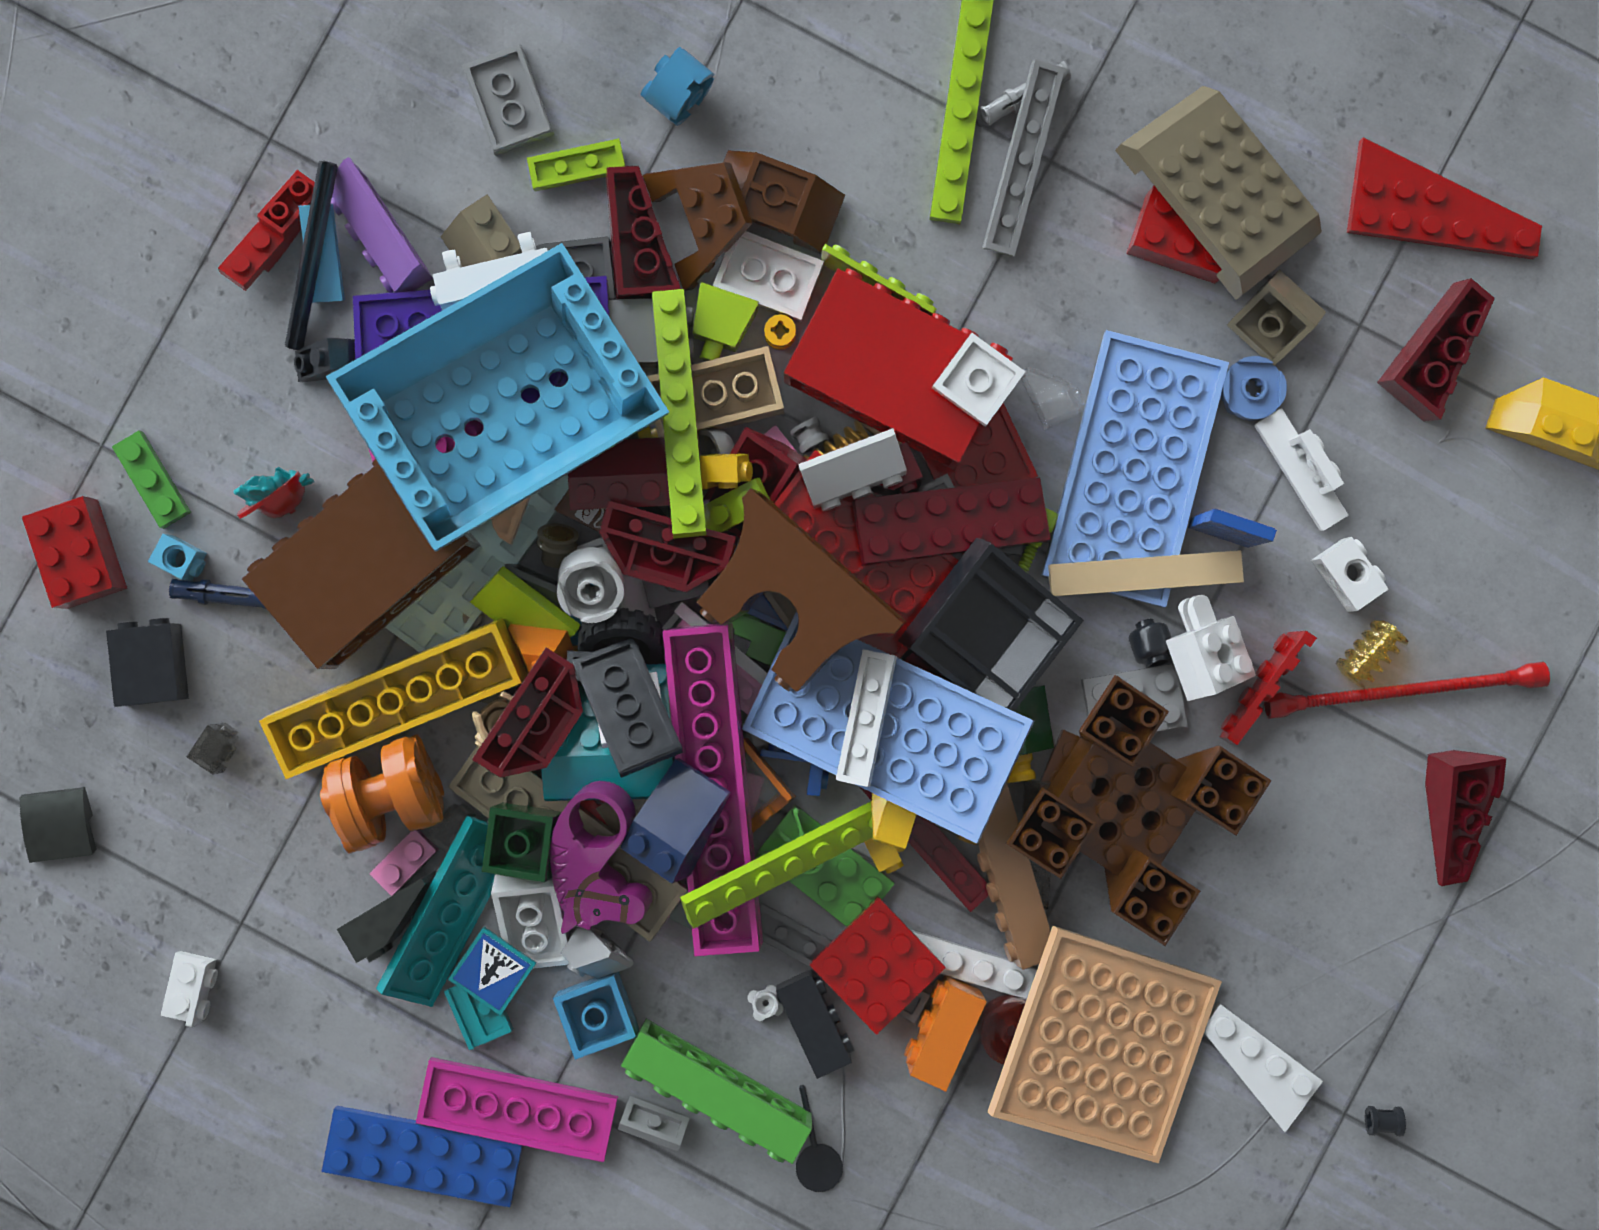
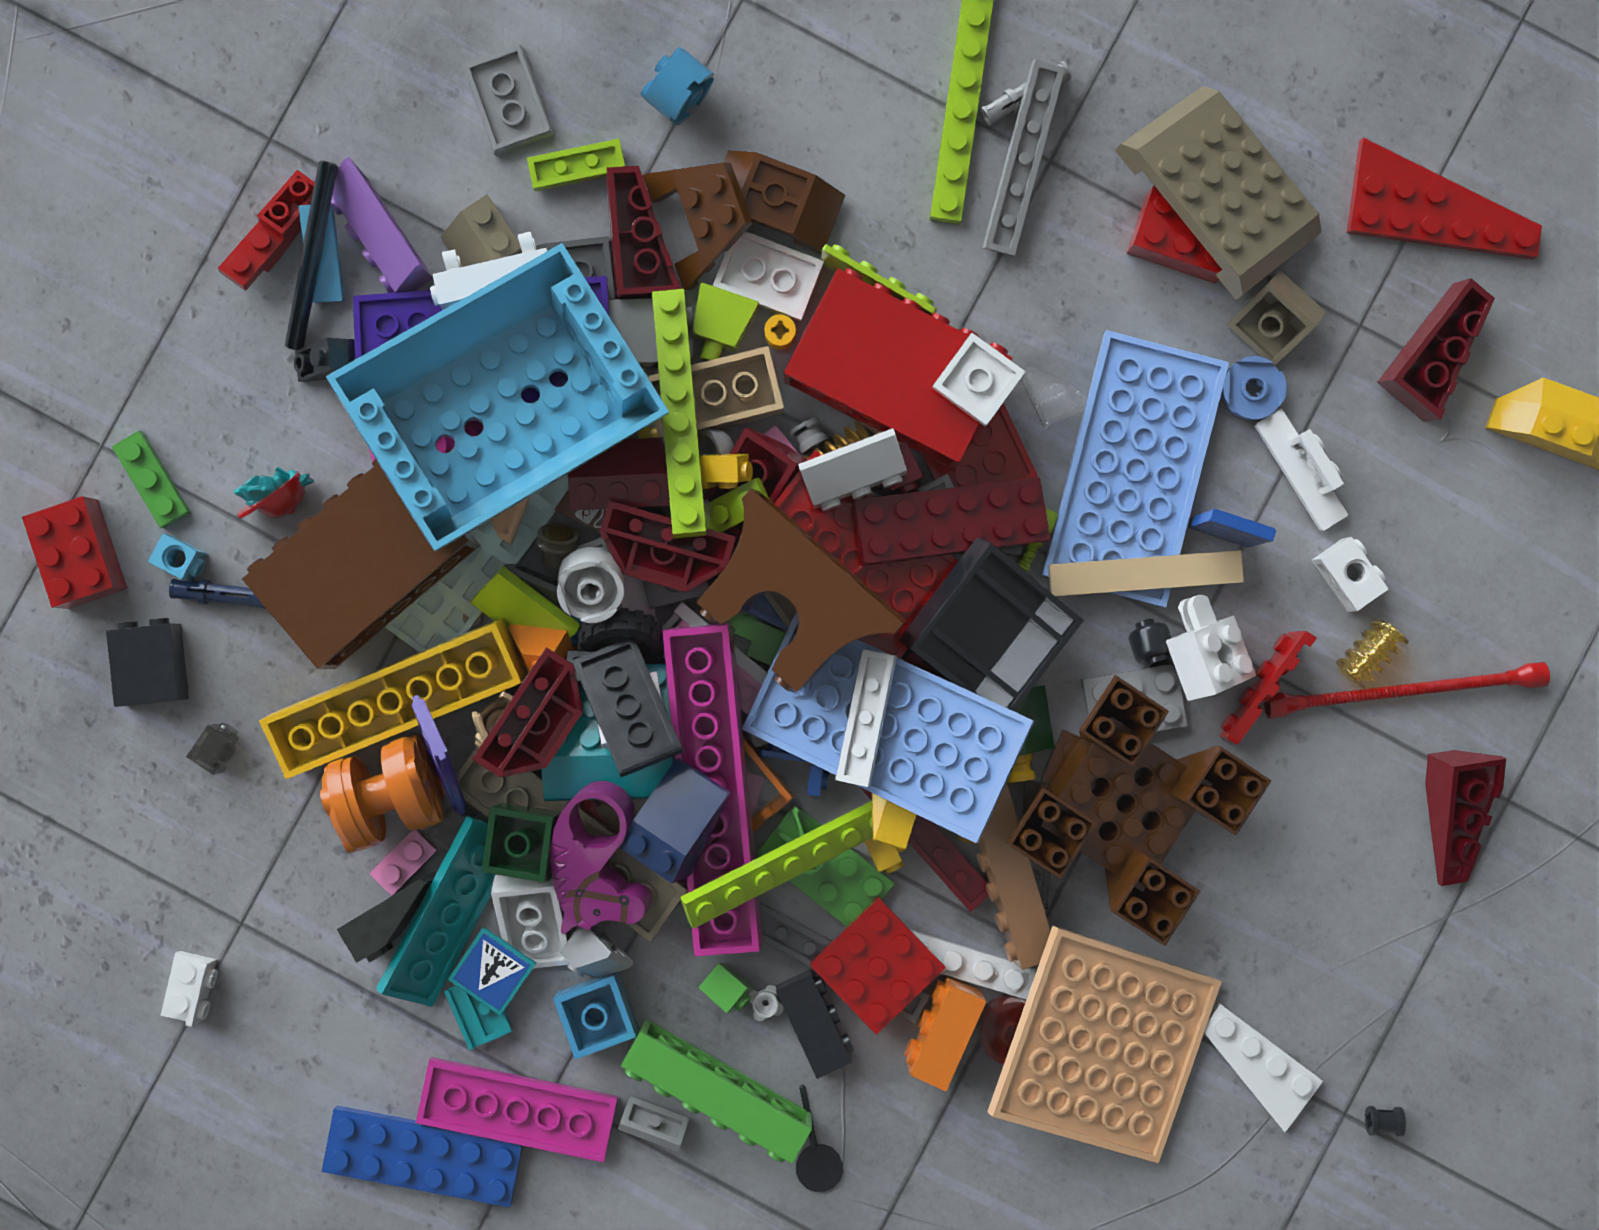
pearl dark grey slope [19,787,97,863] -> none
none -> dark purple piece [411,695,467,816]
none -> bright green brick [699,963,754,1013]

